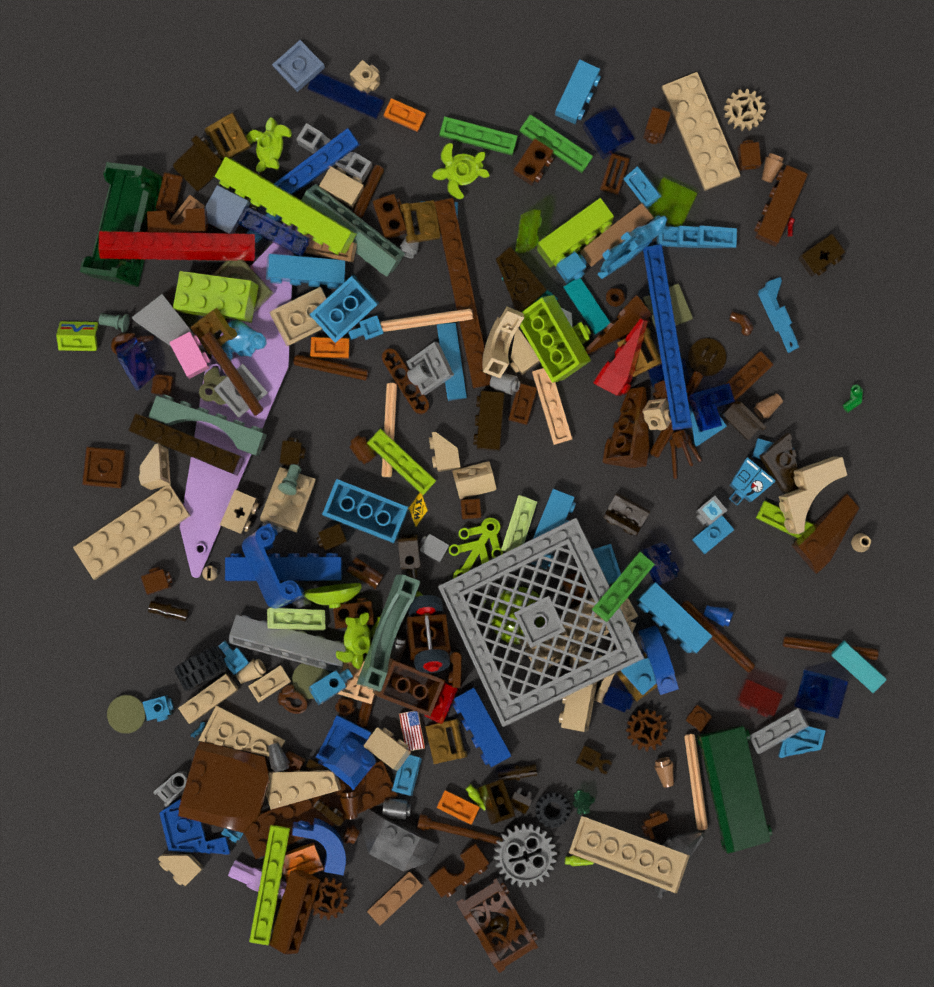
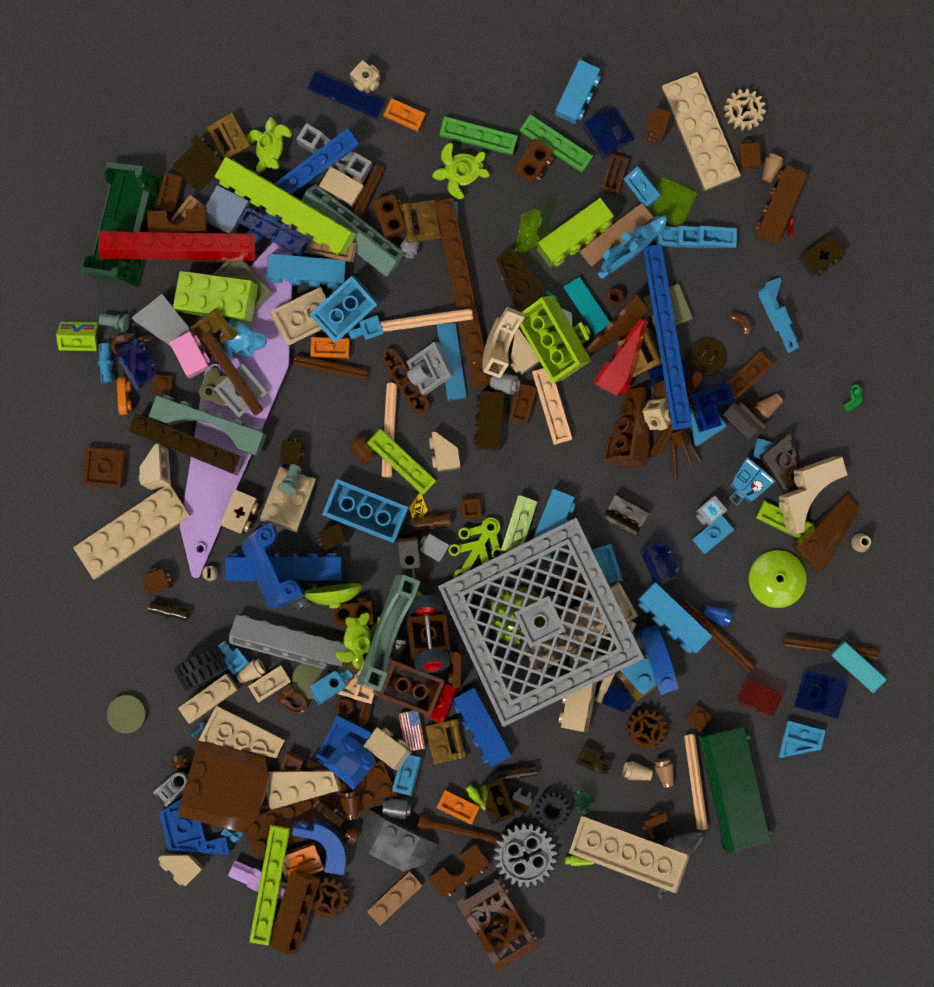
dark azure brick [143,695,174,722] -> none
yellowish green plate [267,608,325,631] -> none
flat silver cone [268,743,290,773] -> none
sand blue tile [272,40,325,92] -> none
reddish brown hinge [346,558,385,590] -> none
tan panel [452,461,496,499] -> none
dark azure brick [555,252,587,284] -> none
bright green plate [591,552,655,622] -> none
light grey plate [750,708,809,754] -> none
none -> dark azure pin [98,343,113,383]
none -> orange plate [117,377,132,415]
none -> reddish brown plate [170,755,189,772]
none -> reddish brown pin [411,513,451,531]
none -> tan cone [623,761,653,781]
none -> lime dish [749,550,807,608]

